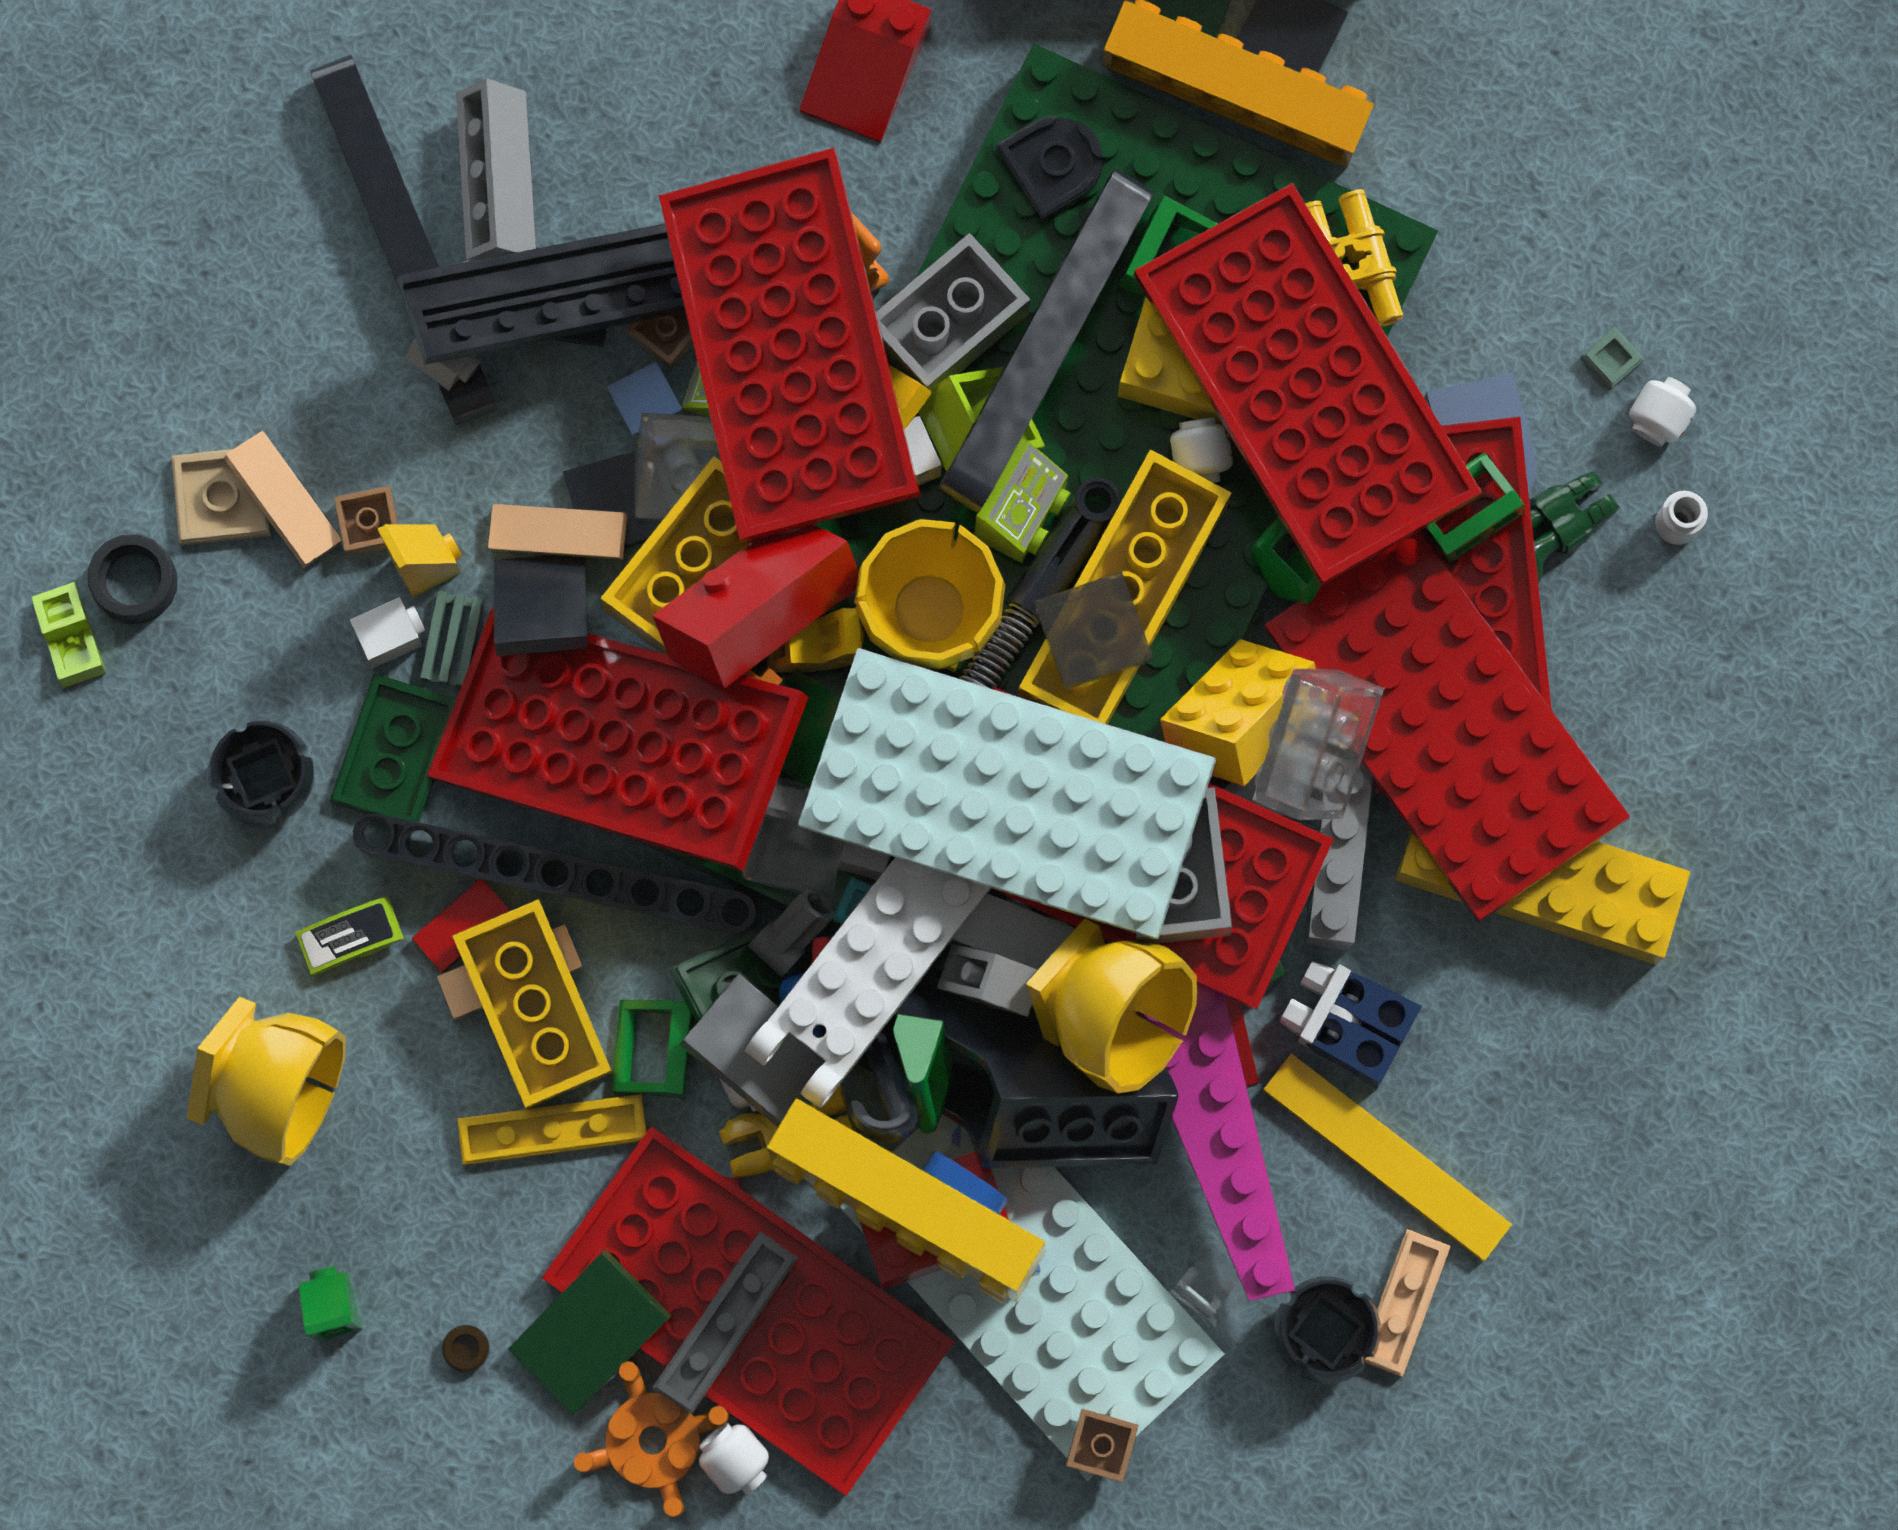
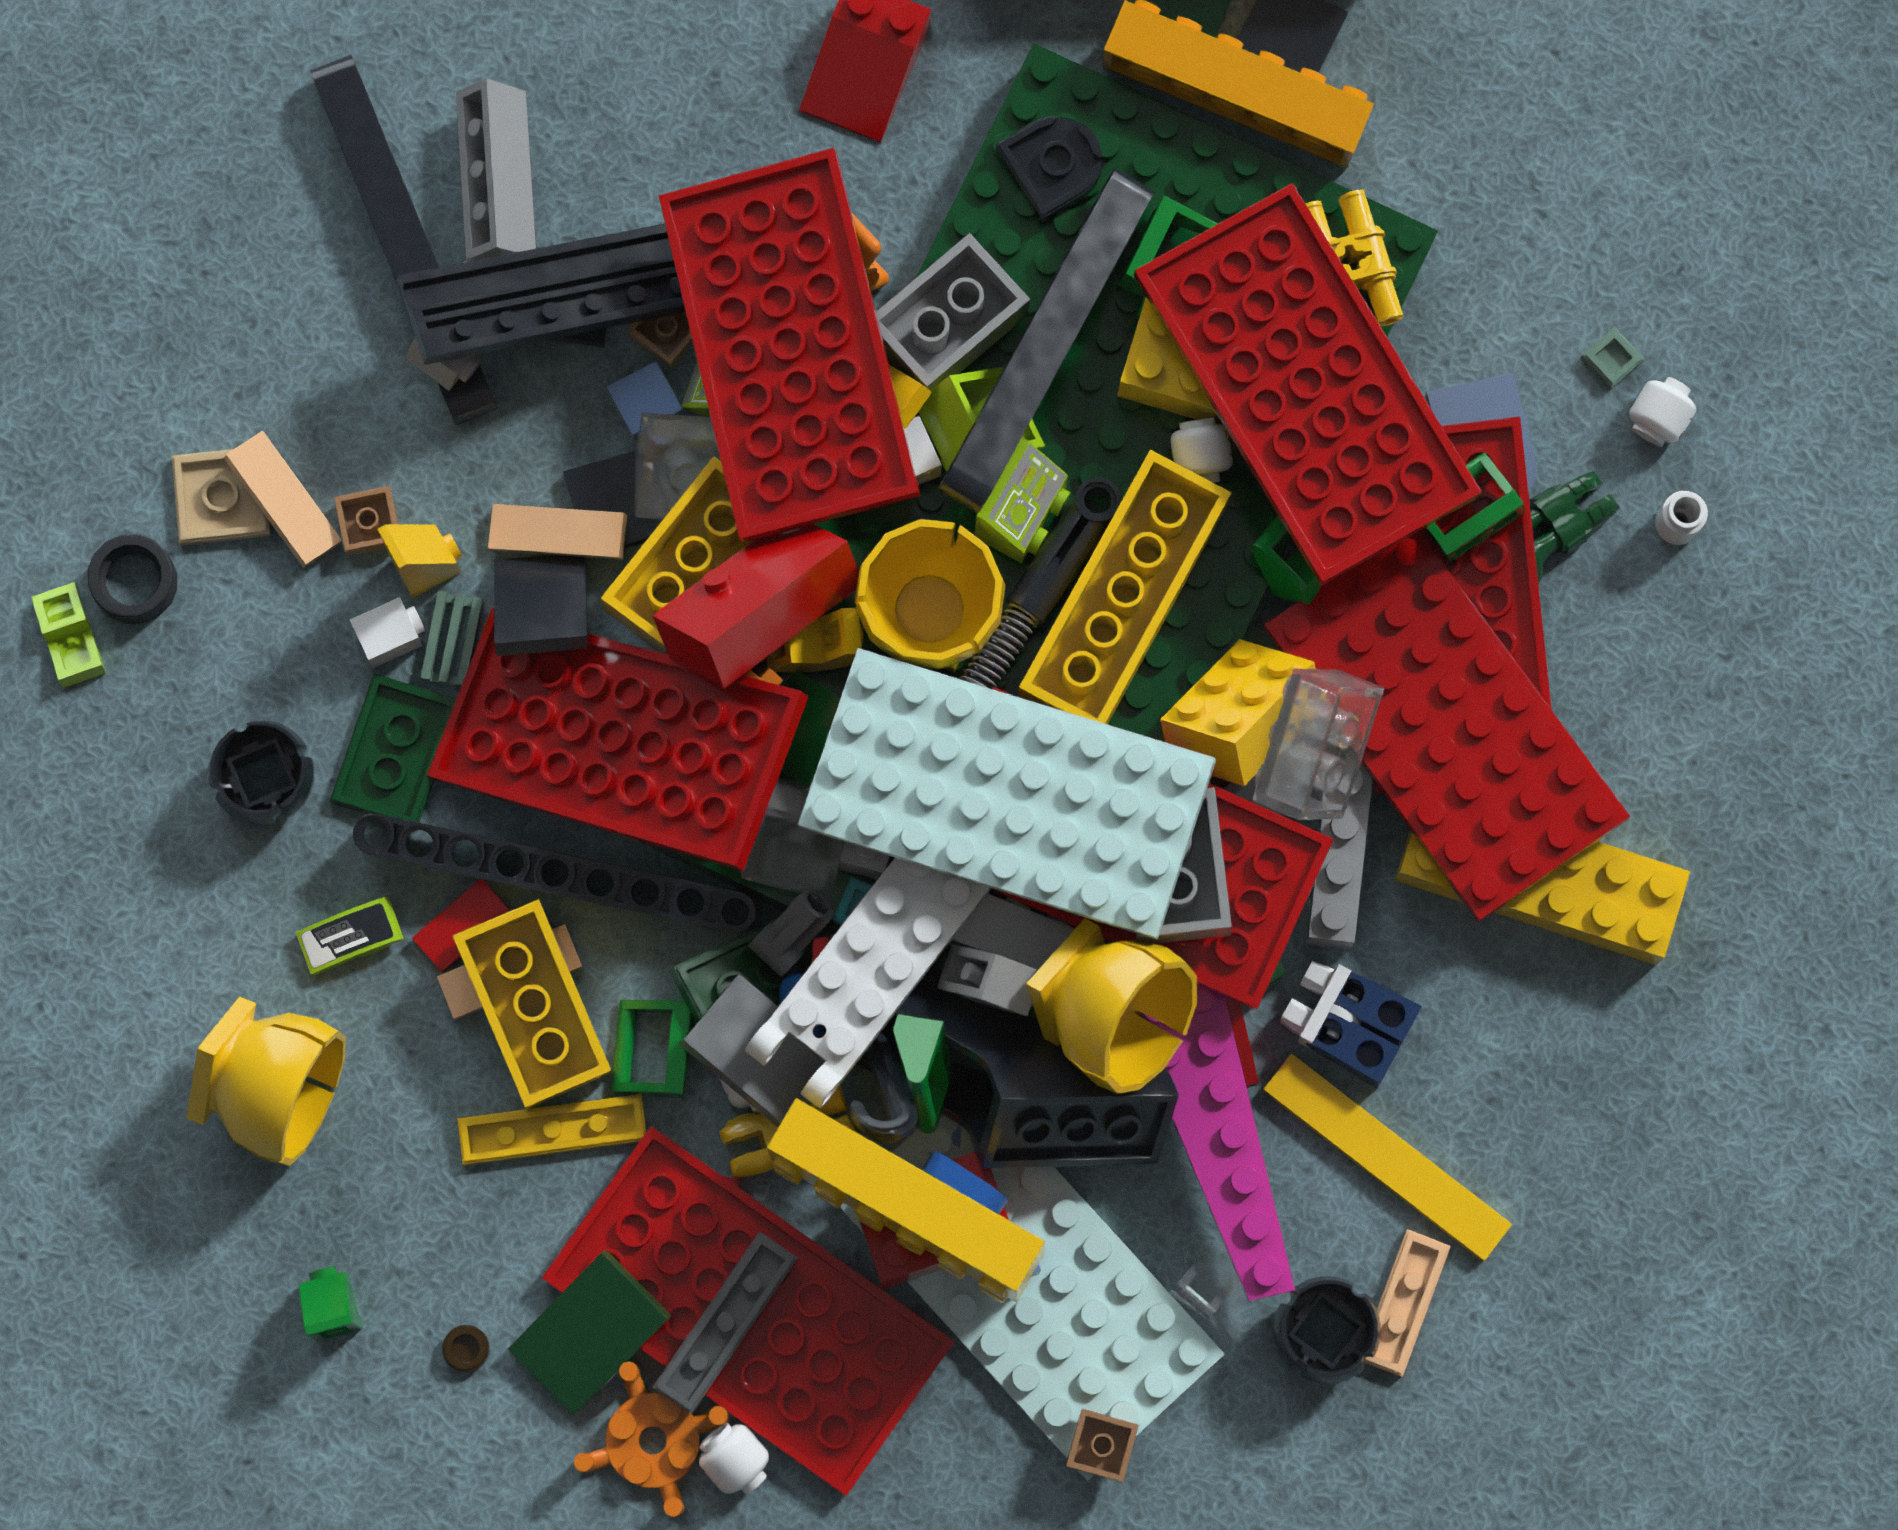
clear smoke tile [1034,572,1153,690] -> none

